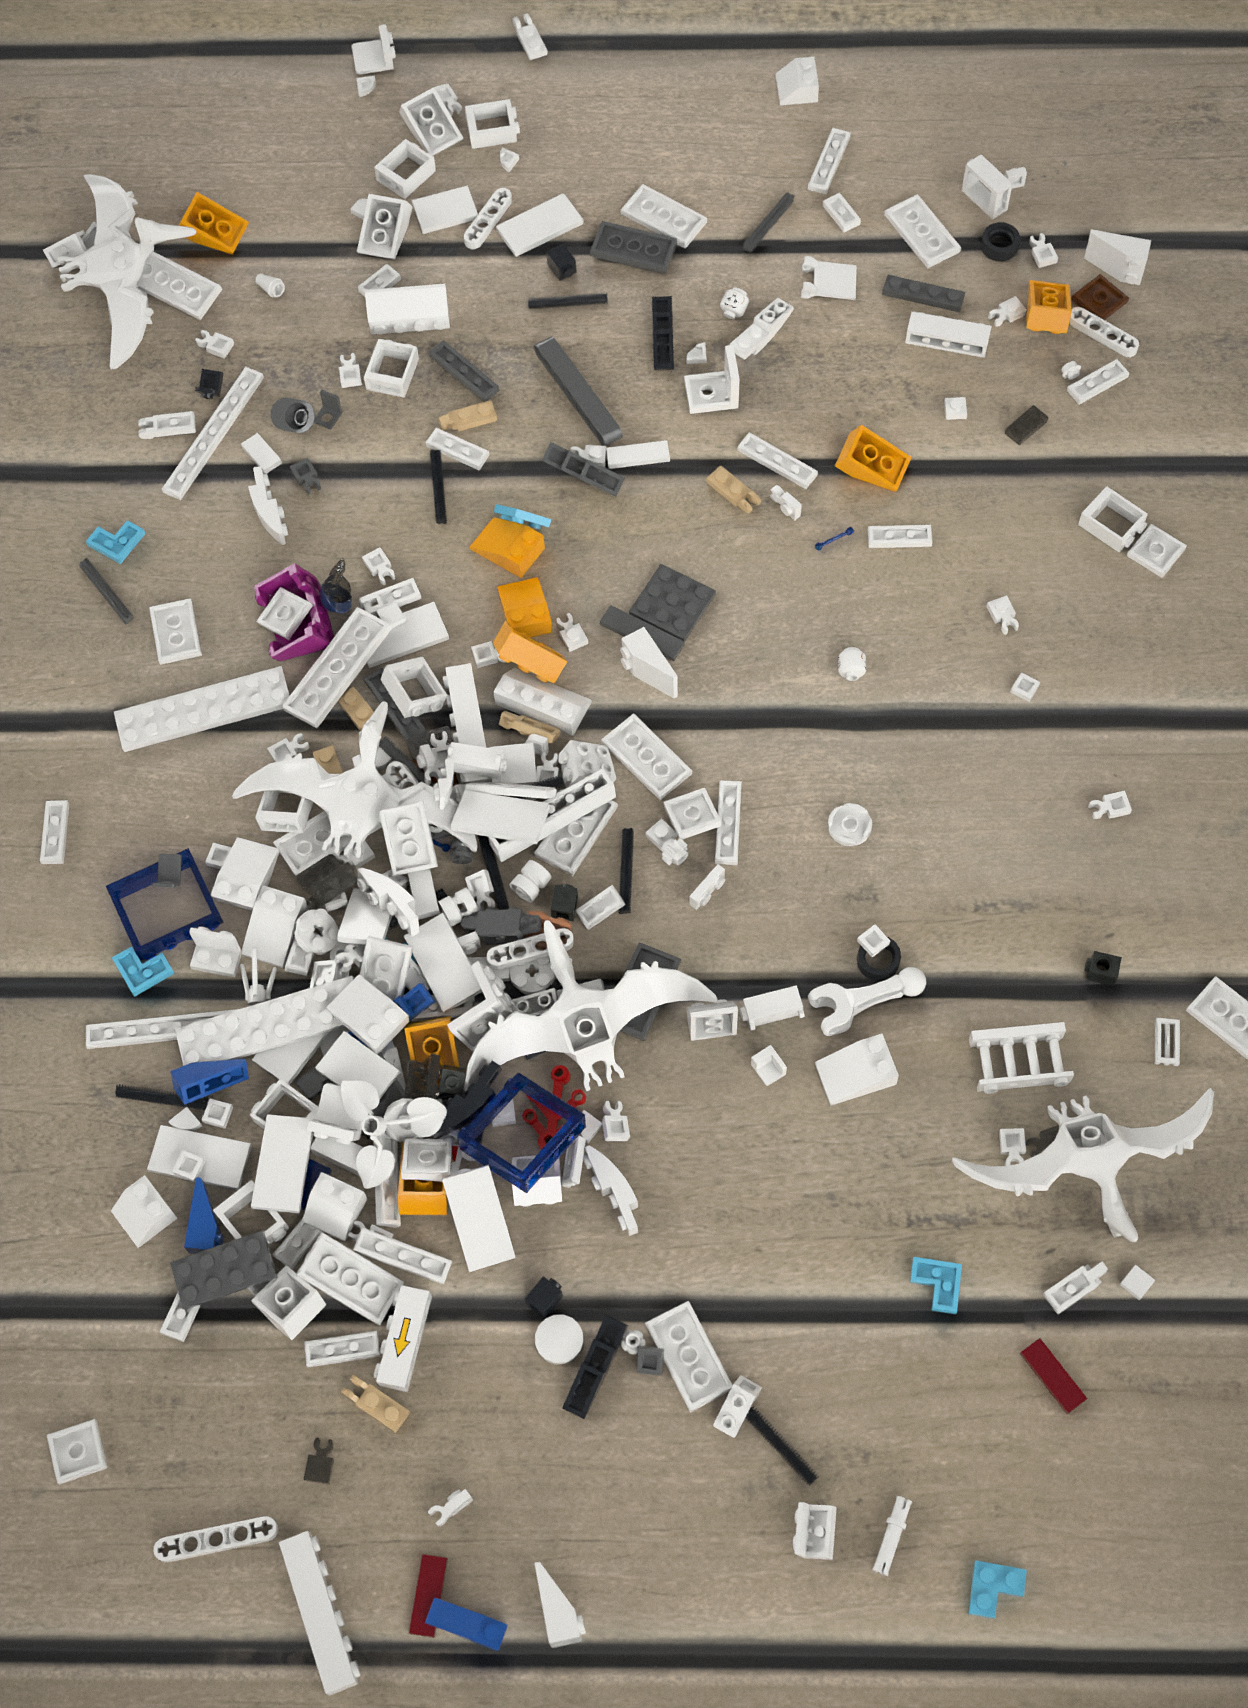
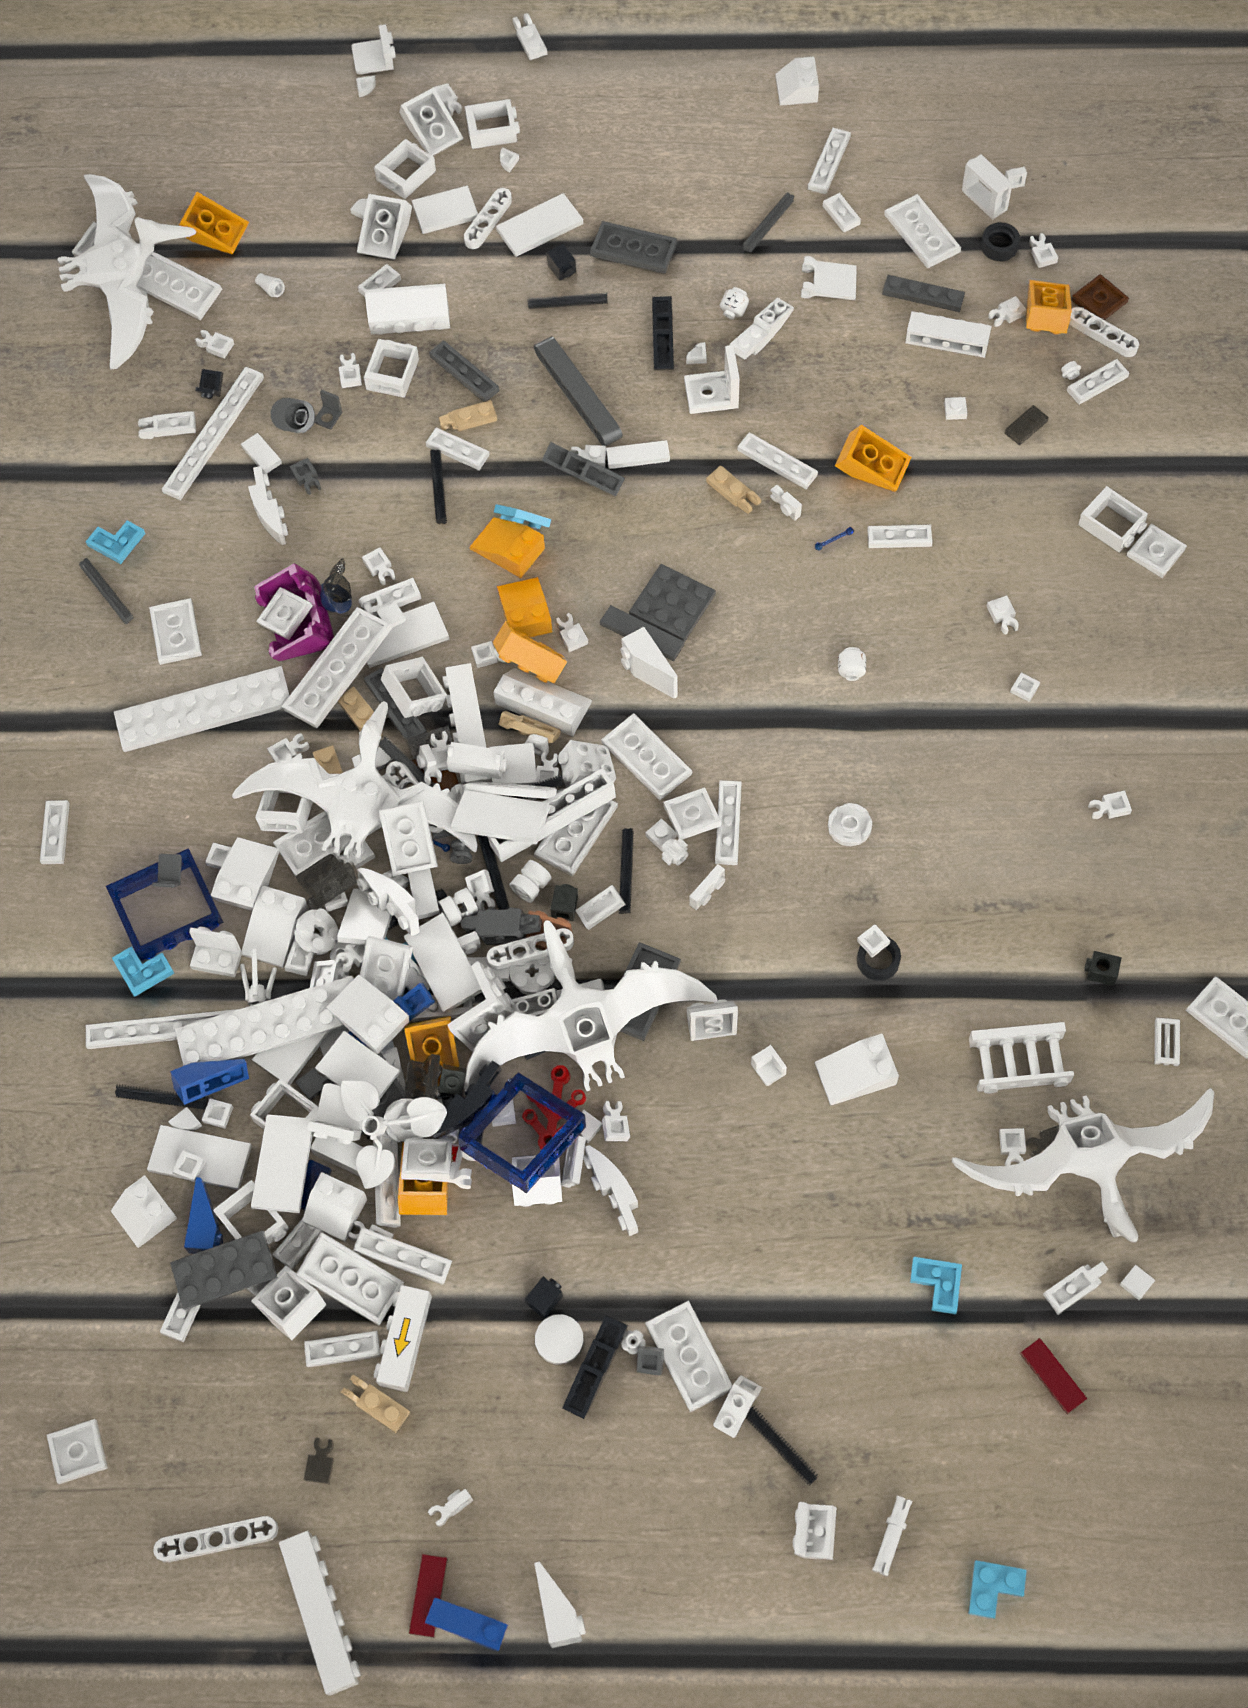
white panel [43,230,87,268] -> none
white slope [434,759,454,809] -> none
white tile [442,1165,516,1272] -> none
white tile [621,184,707,248] -> none
white brick [740,985,805,1031] -> none
white piece [808,967,926,1036] -> none
white slope [1084,229,1151,285] -> none

